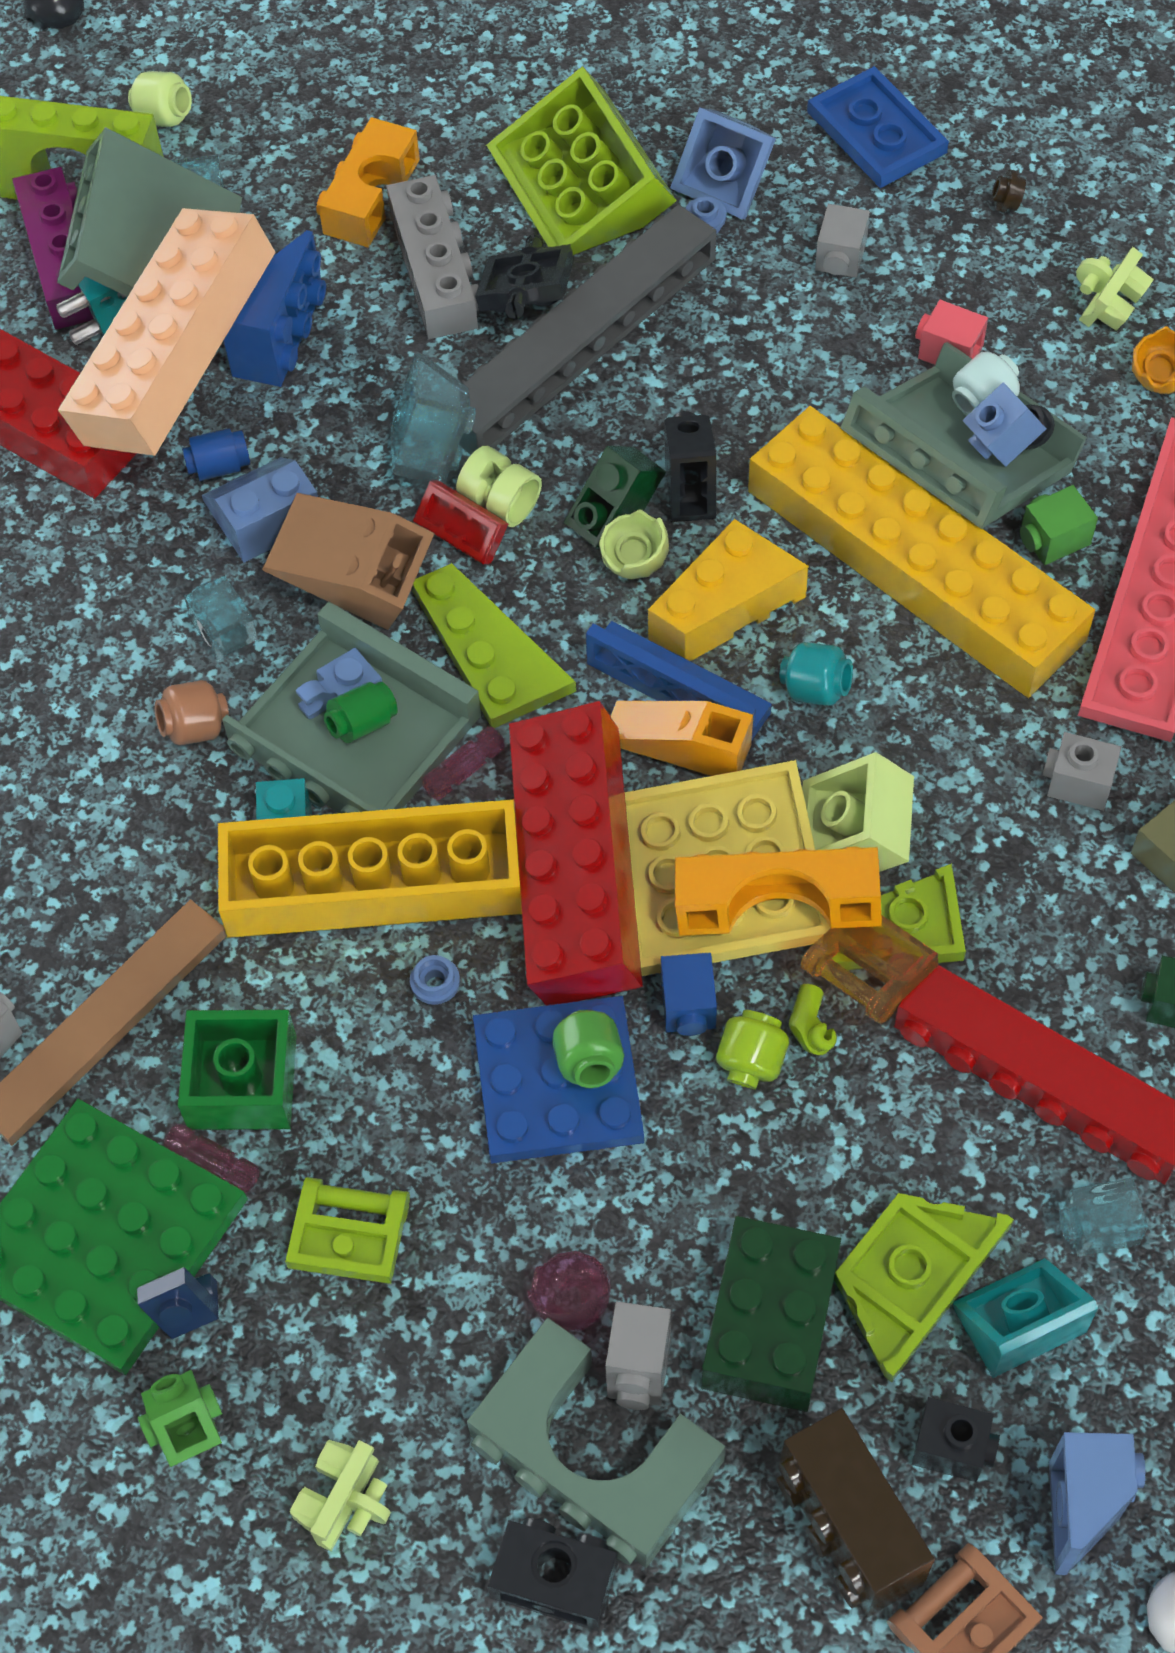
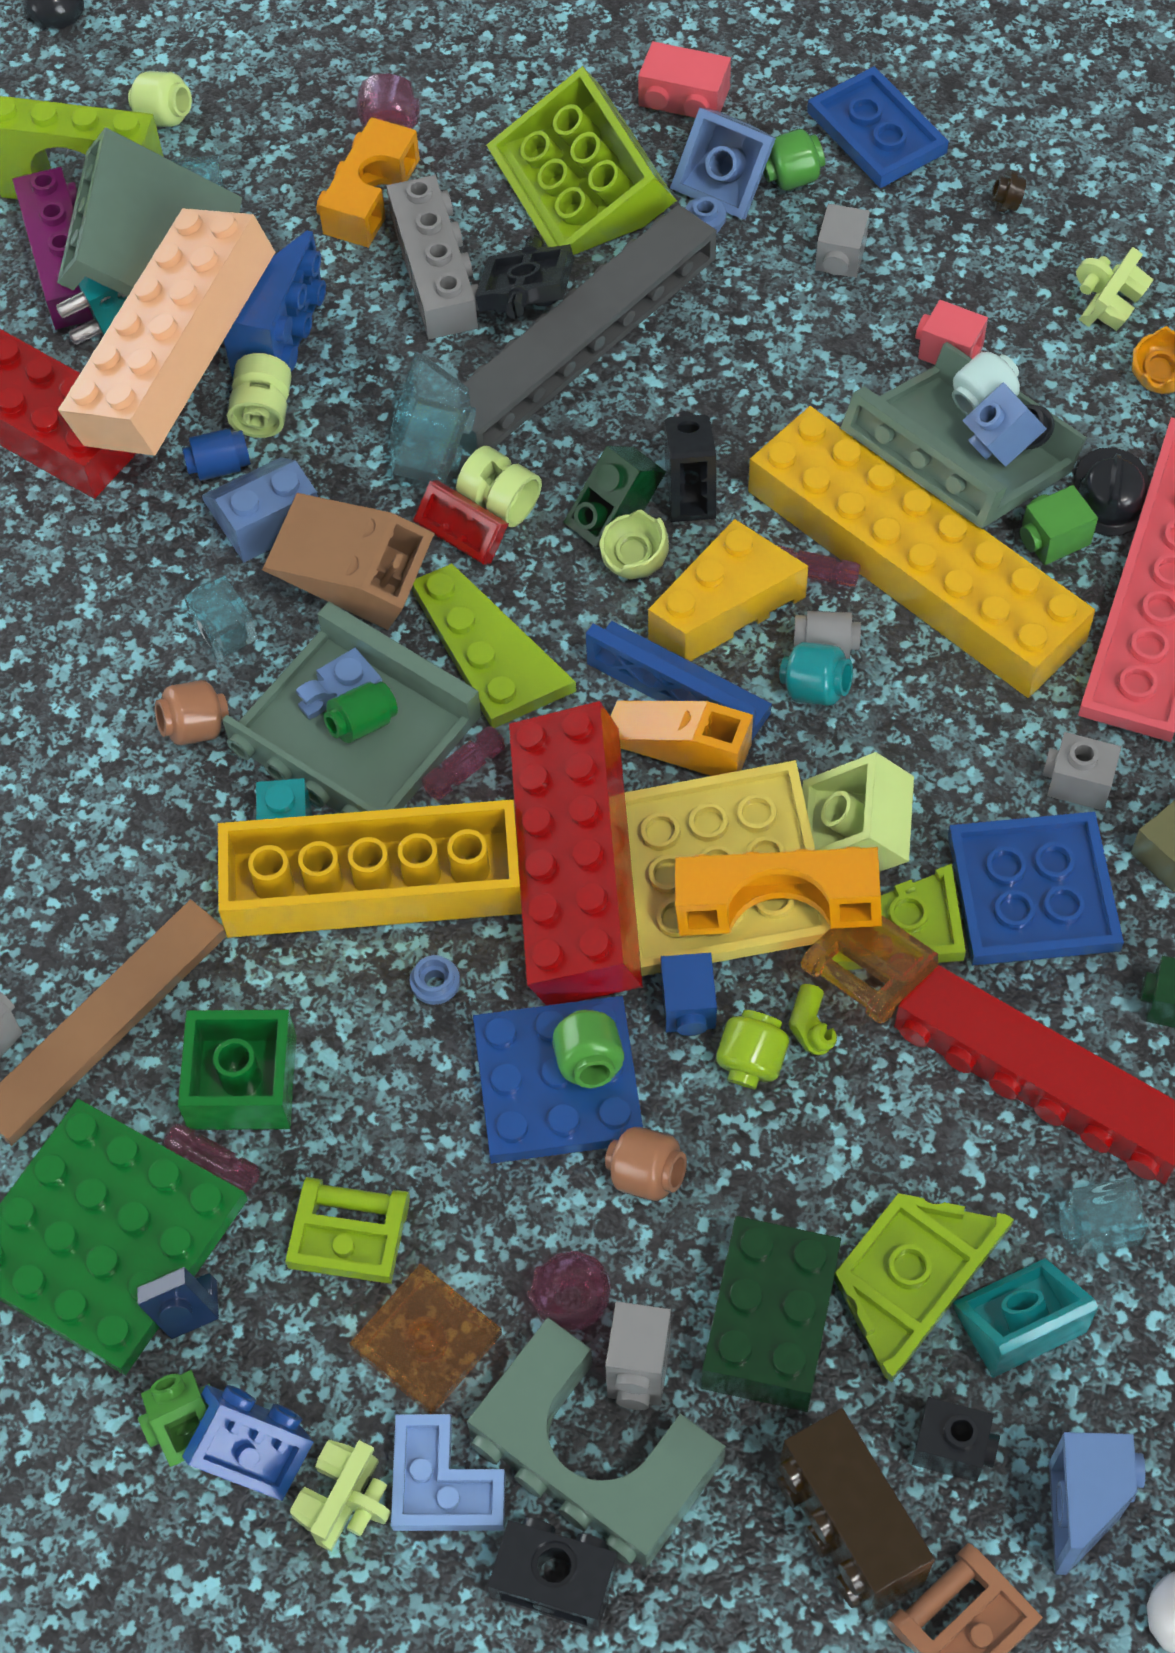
none -> bracket [182,1385,314,1501]
none -> yellowish green wheel [227,353,292,438]
none -> clear orange plate [349,1263,502,1414]
none -> clear pink hair [357,73,420,129]
none -> light blue plate [391,1414,505,1531]
none -> nougat head [605,1127,687,1201]
none -> coral brick [638,41,731,118]
none -> bright green head [763,128,826,191]
none -> clear pink axle [777,545,861,587]
none -> light grey brick [794,611,861,659]
none -> blue plate [948,812,1124,966]
none -> black piece [1075,448,1149,536]

